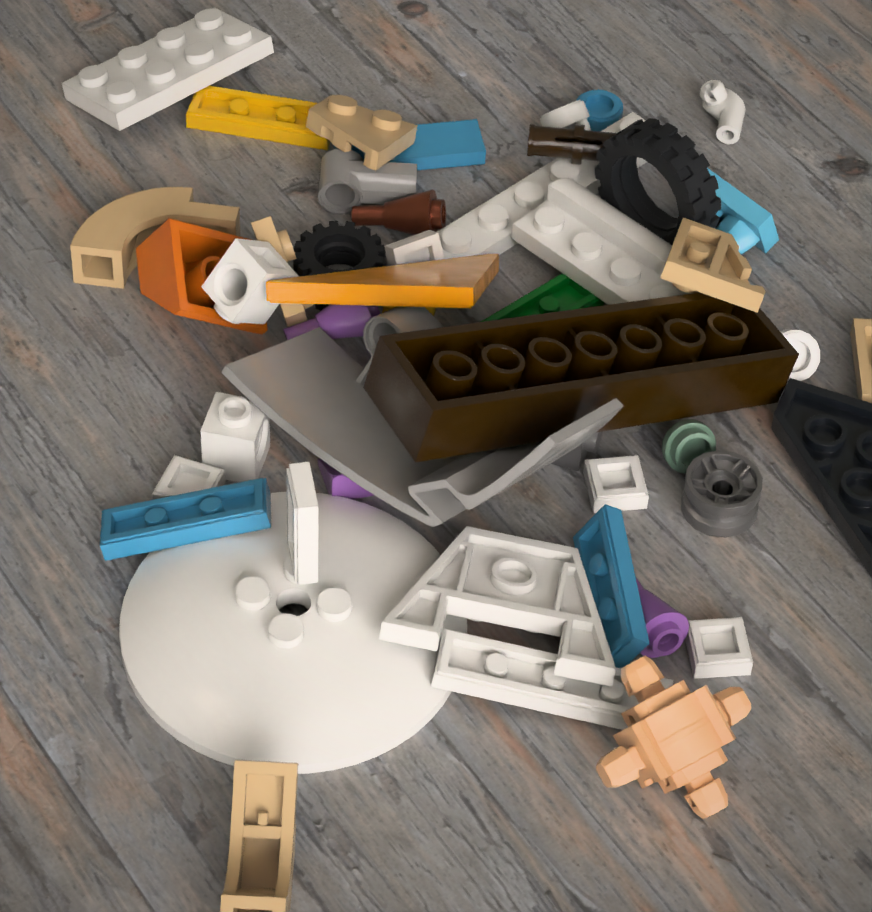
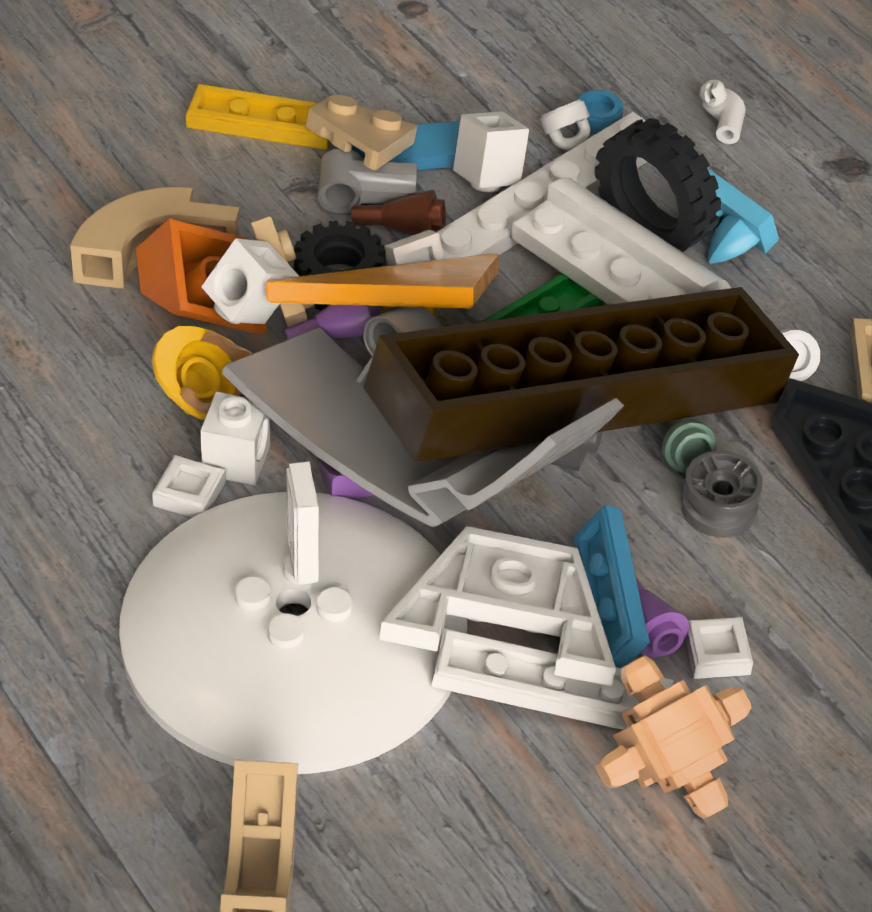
white plate [62,8,274,131] -> none
dark azure tile [100,478,271,561] -> none
dark brown pin [527,124,617,165] -> none
white tile [583,455,649,513] -> none
tan wing [660,217,765,313] -> none
none -> yellow piece [152,326,252,420]
none -> white brick [453,111,529,192]

